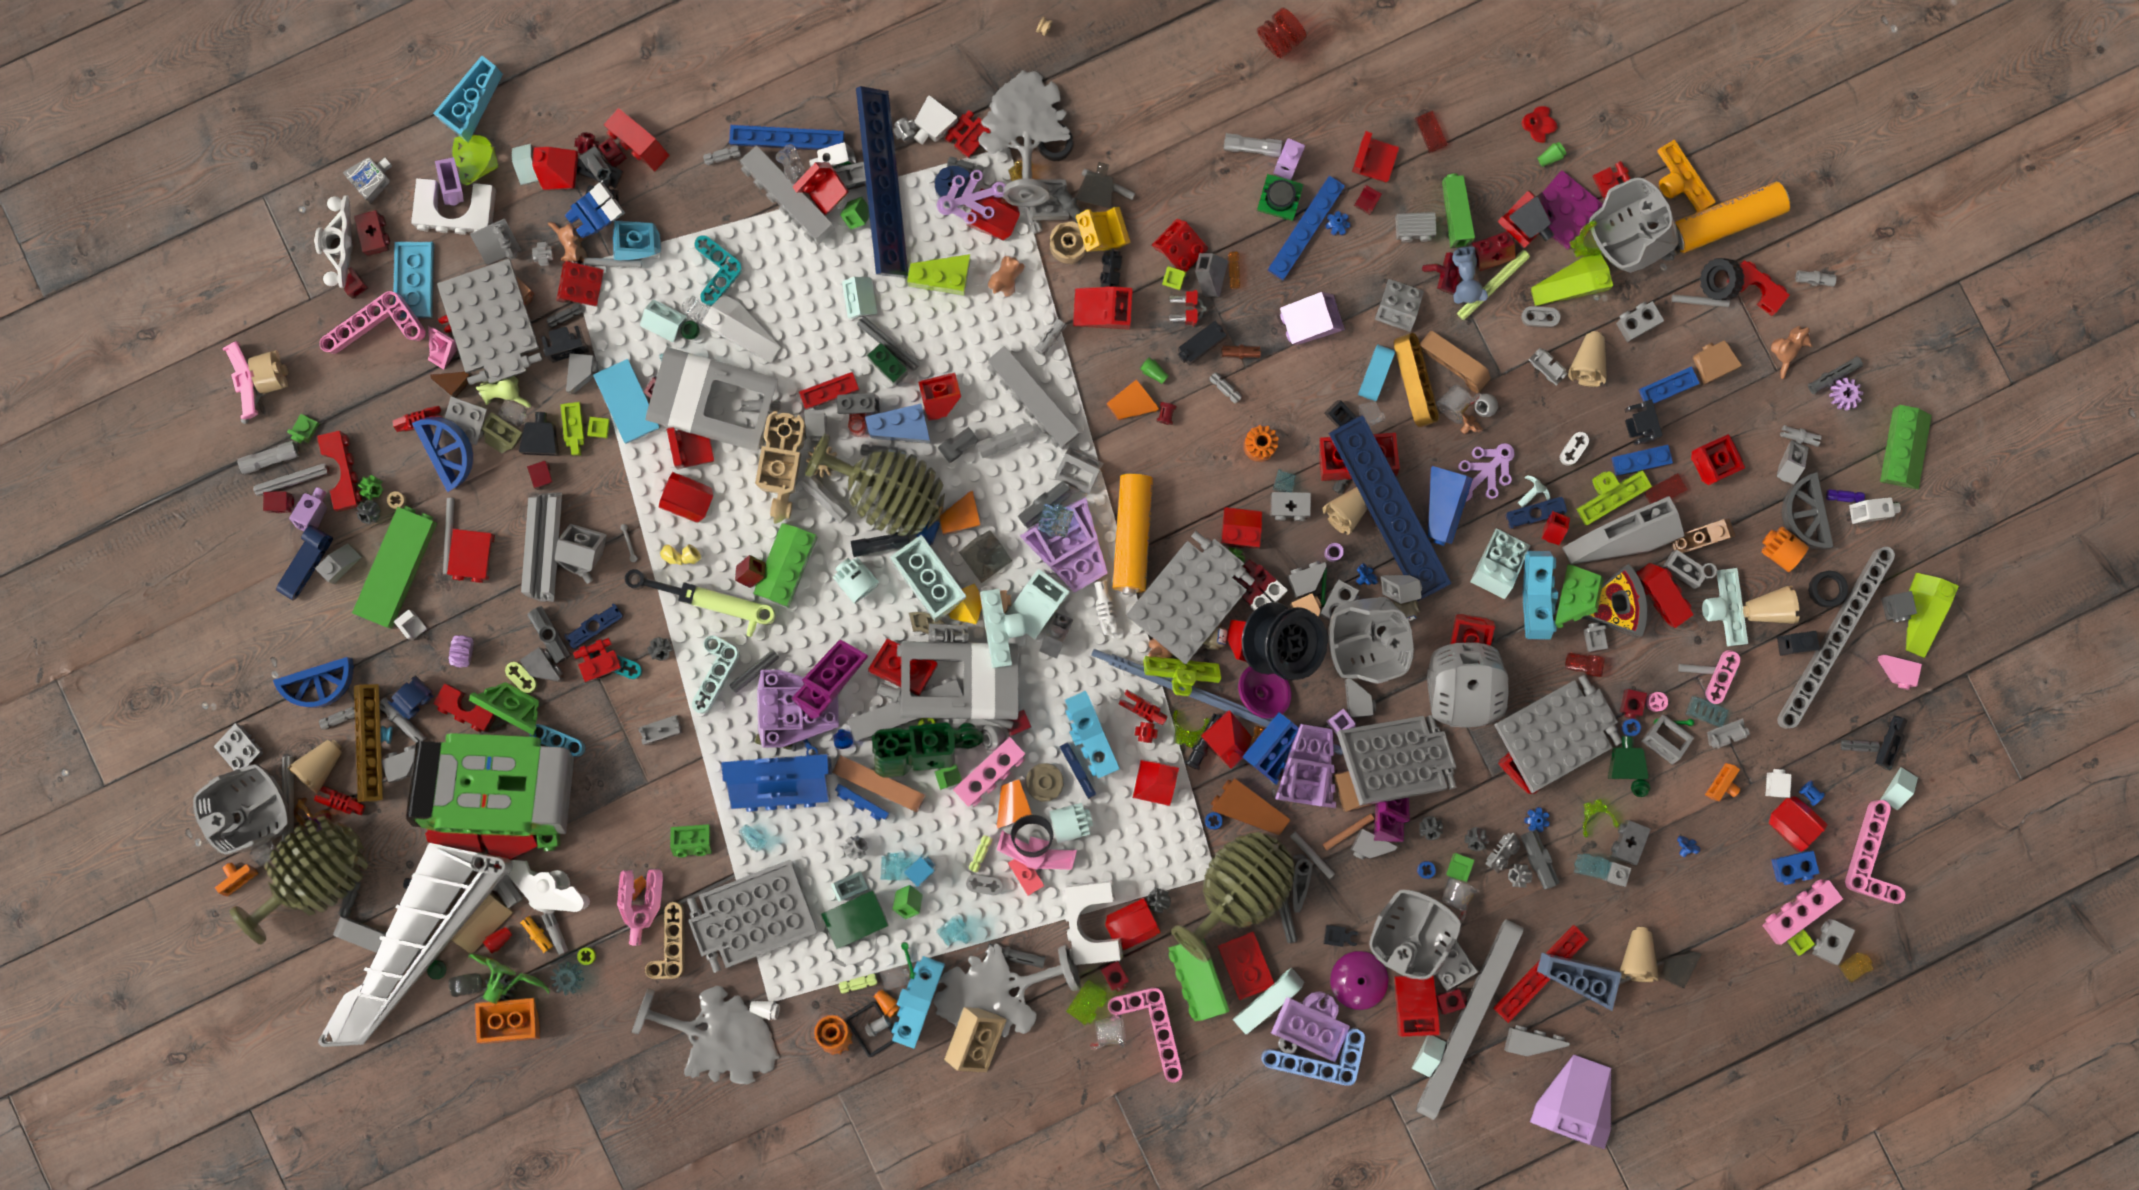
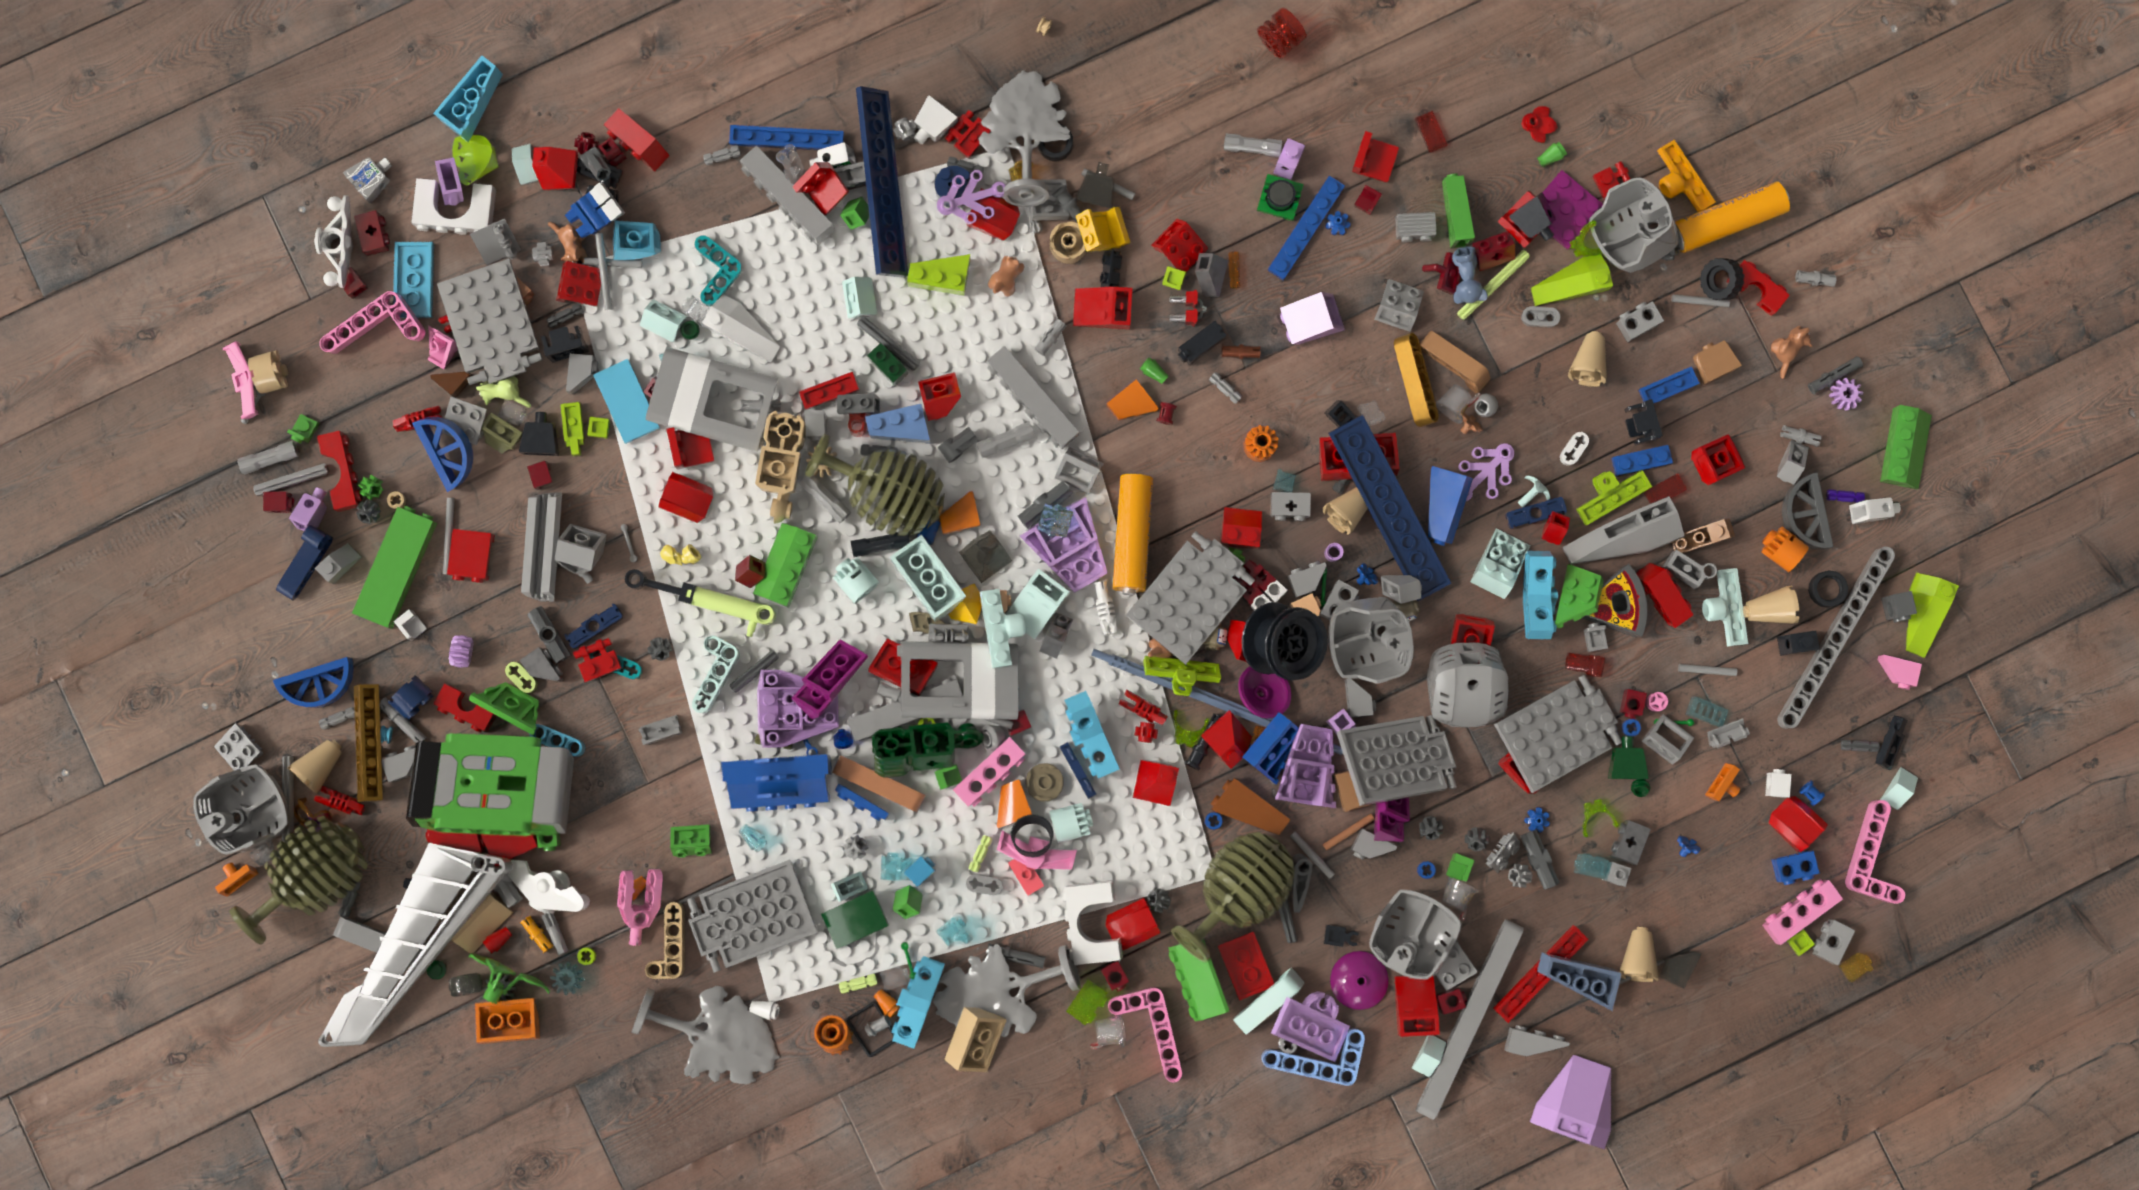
medium azure beam [1358,344,1395,402] -> none
light grey hinge [1529,348,1568,386] -> none
bright pink beam [1705,650,1740,704] -> none
none -> light grey bar [595,233,612,310]

